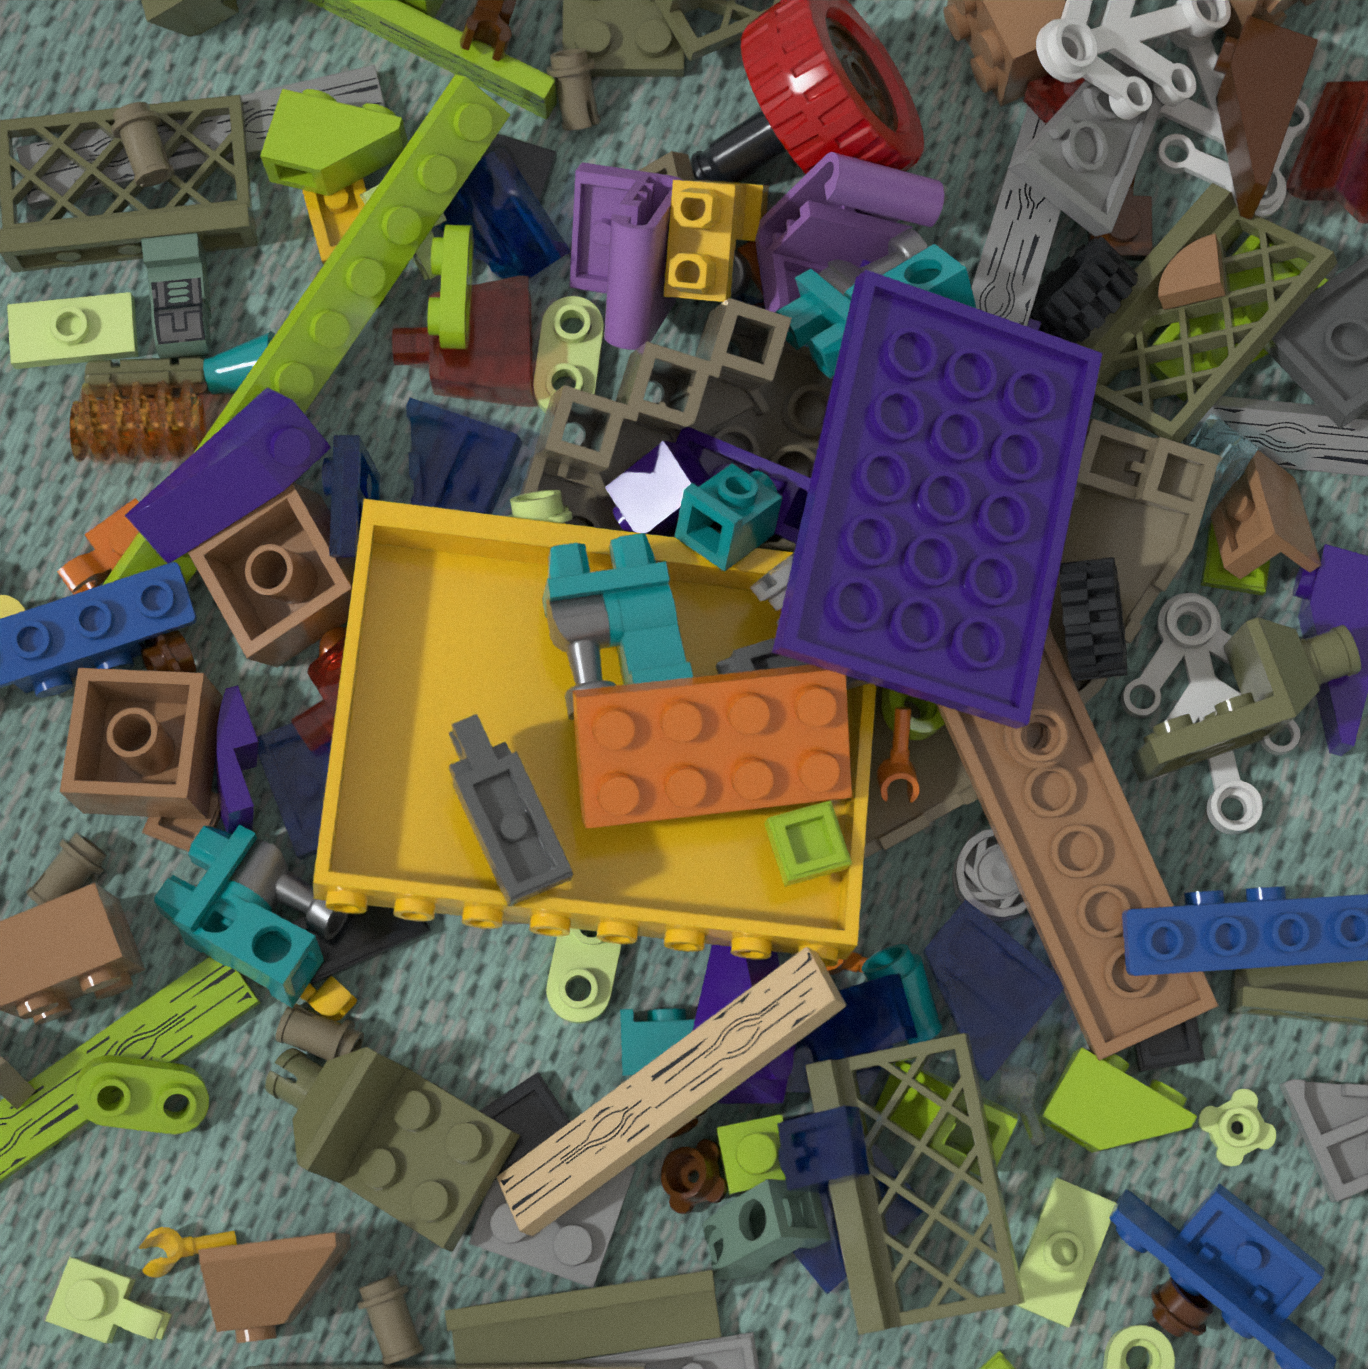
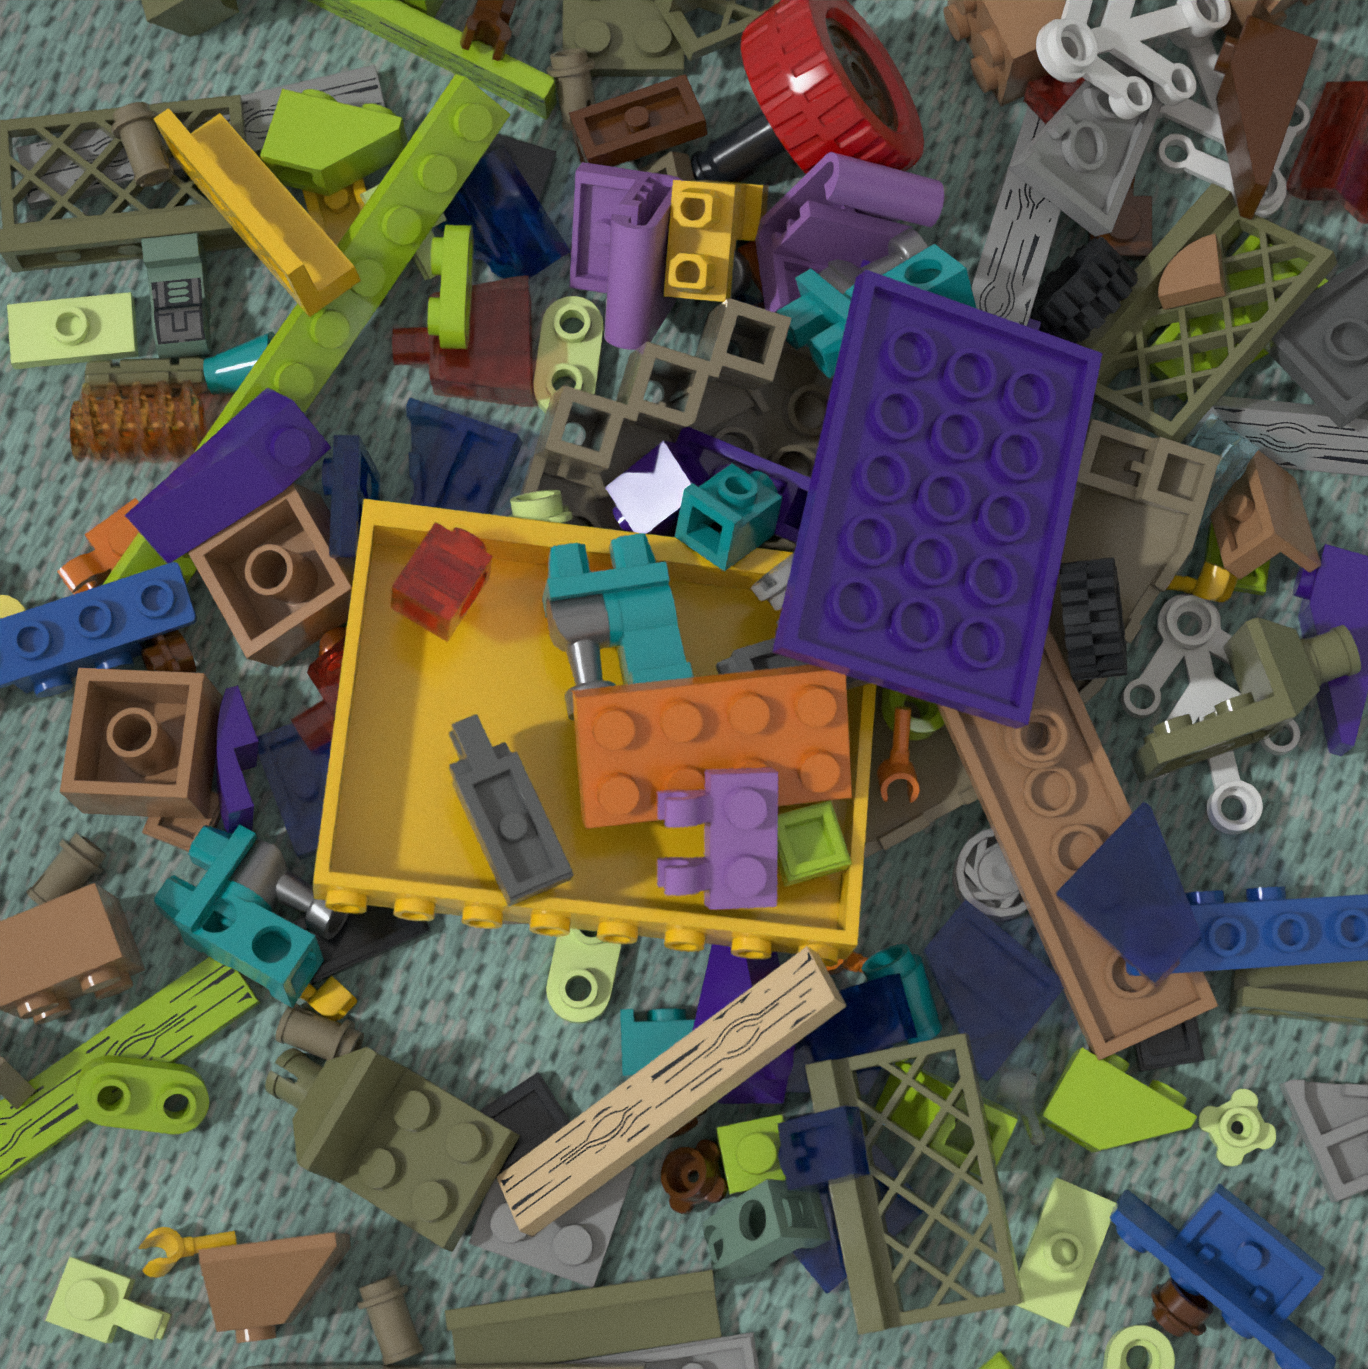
none -> yellow fence [153,108,361,317]
none -> clear red brick [391,522,493,642]
none -> reddish brown panel [569,74,708,167]
none -> medium lavender plate [657,767,778,910]
none -> clear blue wing [1056,802,1202,988]
none -> yellow hand [1166,561,1238,603]

